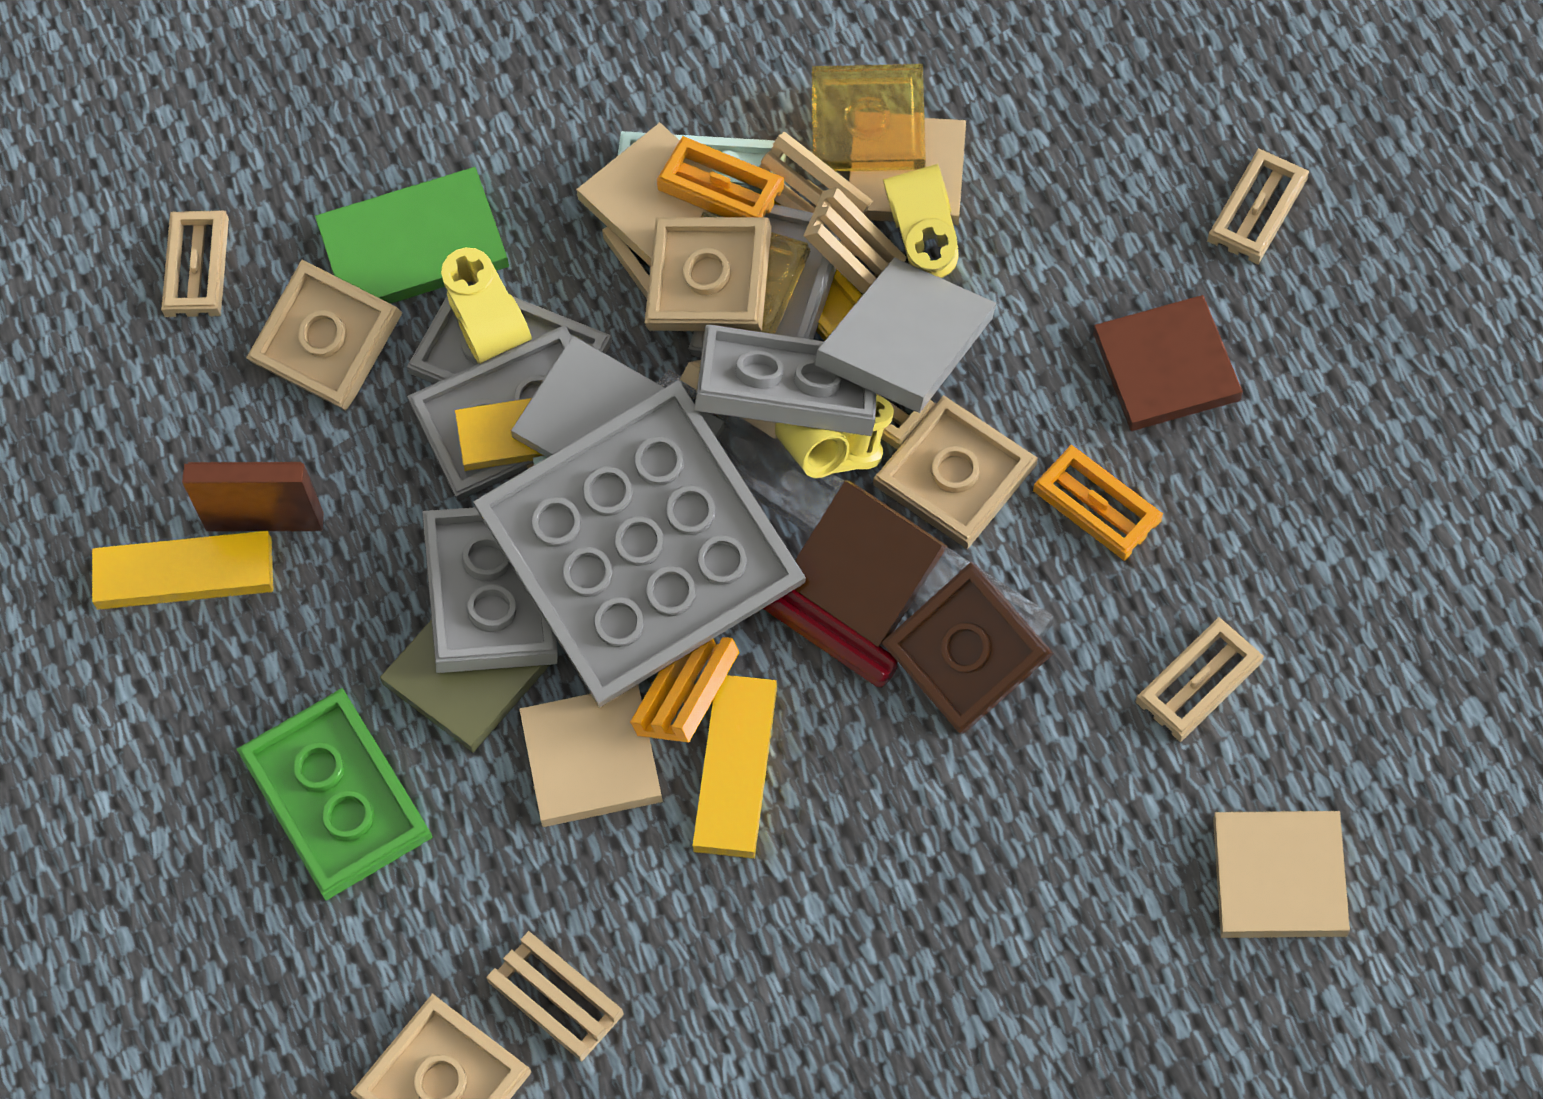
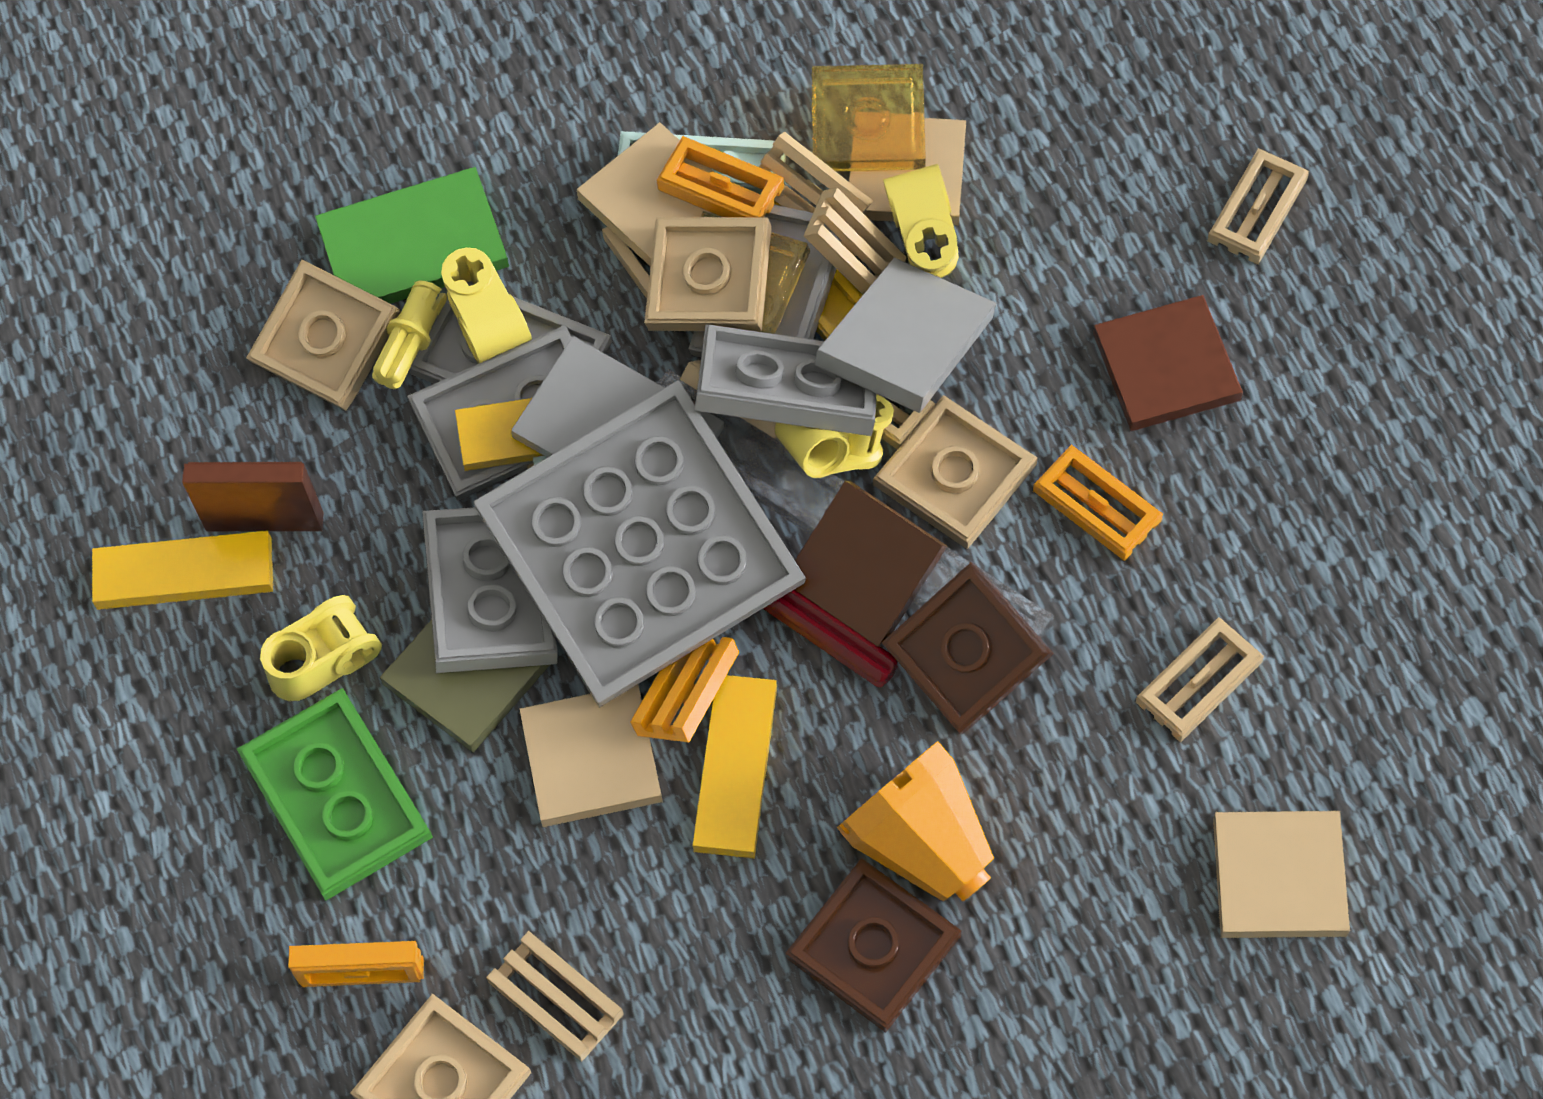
tan tile [161,211,229,317] -> none
none -> light yellow piece [260,595,382,701]
none -> light orange tile [288,941,424,987]
none -> light yellow axle [372,280,447,389]
none -> reddish brown tile [785,858,962,1033]
none -> light orange cone [837,741,994,902]

